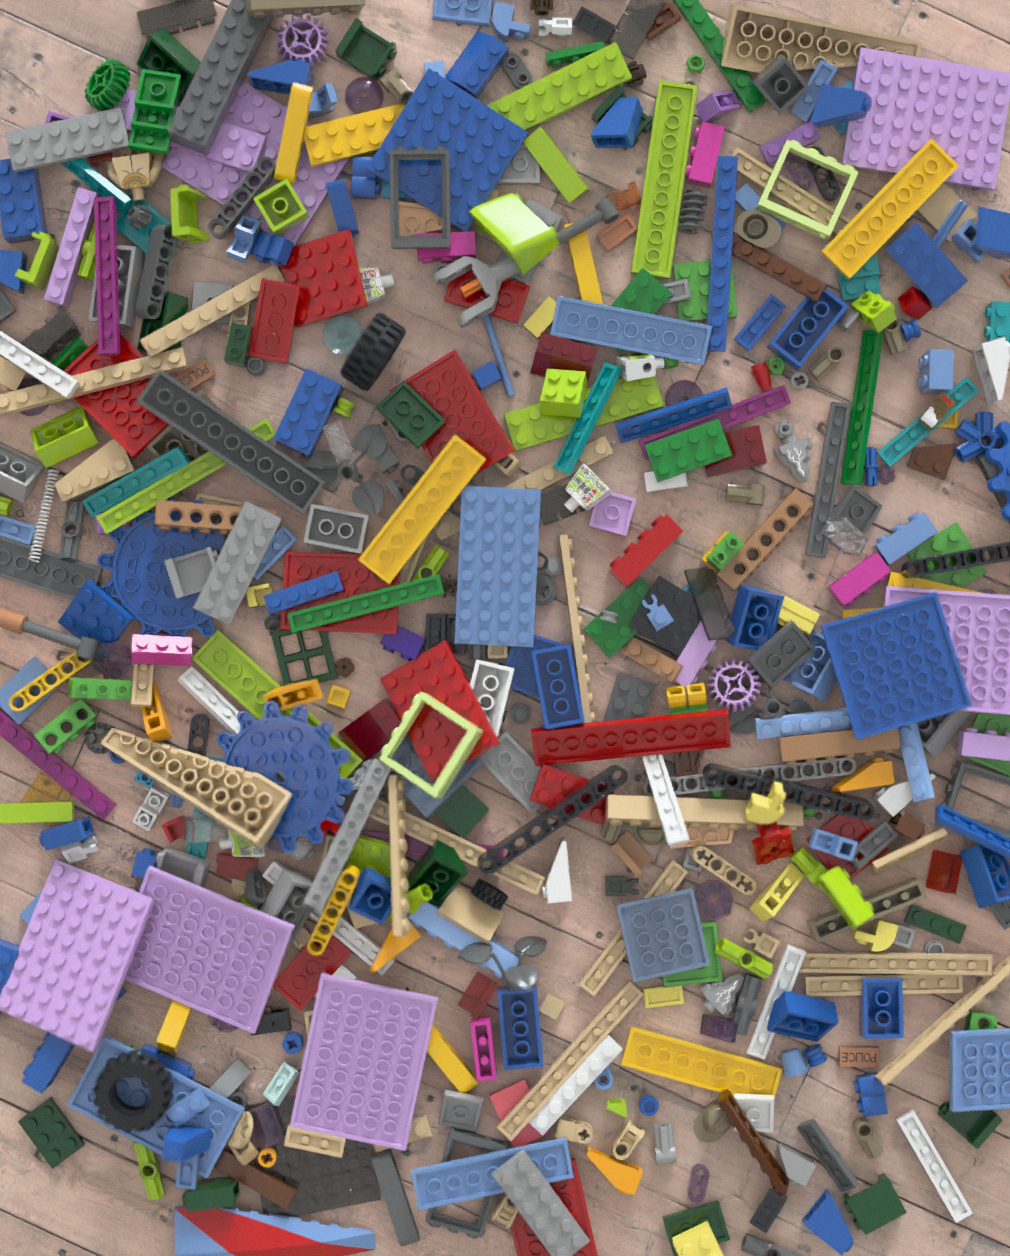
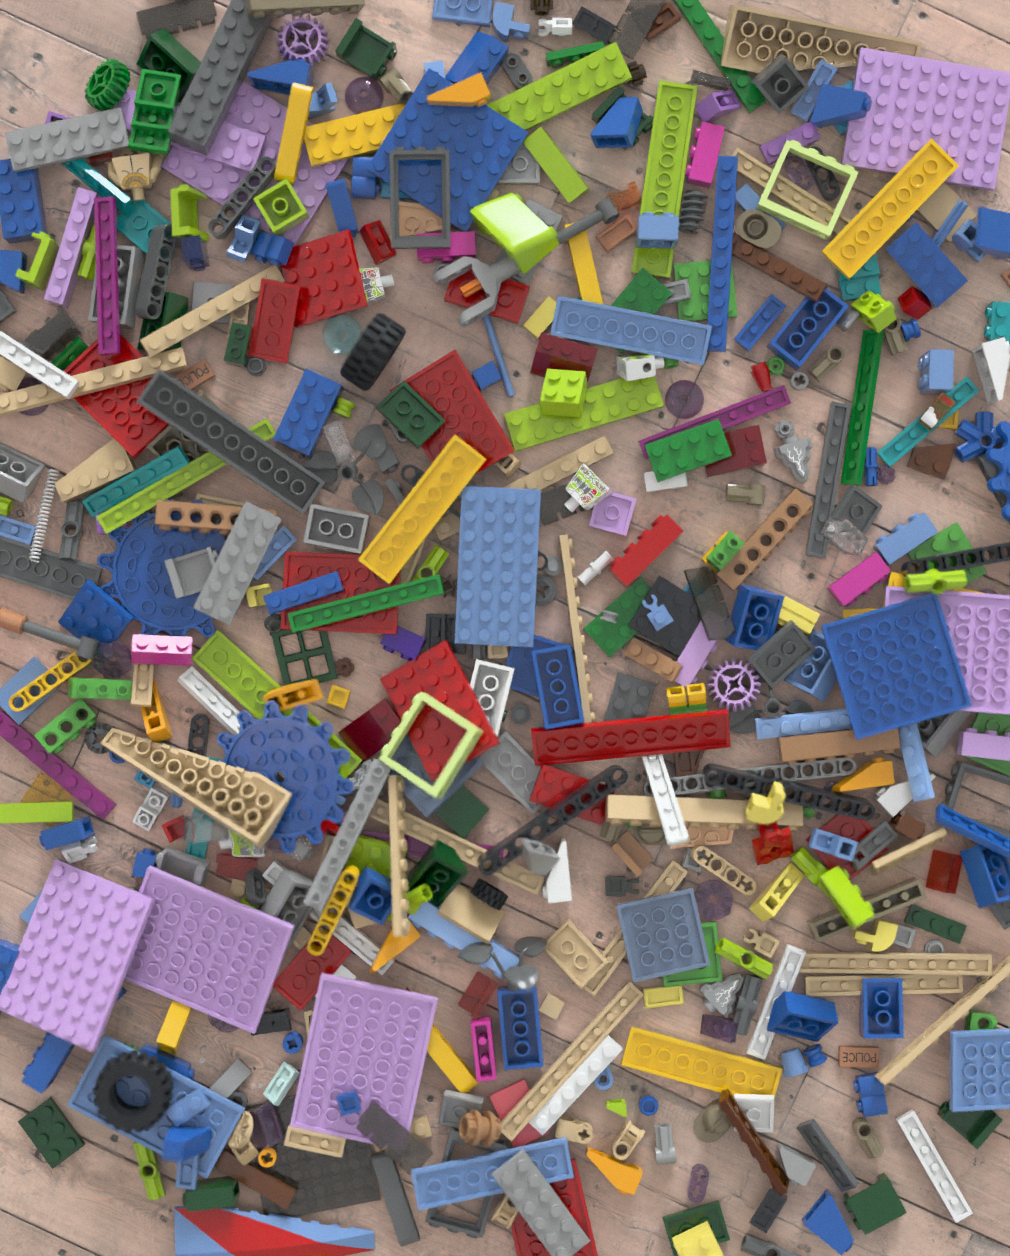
lime slope [30,406,99,468] -> none
dark grey gear [127,204,152,230] -> none
teal plate [553,363,622,475] -> none
blue plate [615,387,732,443] -> none
bright green plate [686,54,705,74] -> none
none -> clear blue brick [180,235,210,271]
none -> blue plate [336,1090,362,1116]
none -> clear smoke windscreen [356,1101,433,1174]
none -> red slope [359,220,397,265]
none -> light orange slope [427,72,491,107]
none -> medium nougat piece [459,1110,501,1147]
none -> light grey slope [521,838,560,876]
none -> tan tile [544,919,610,990]
none -> white pin [577,551,614,586]
none -> medium blue brick [635,212,679,249]
none -> clear smoke tile [690,70,731,92]
none -> lime piece [904,569,967,594]

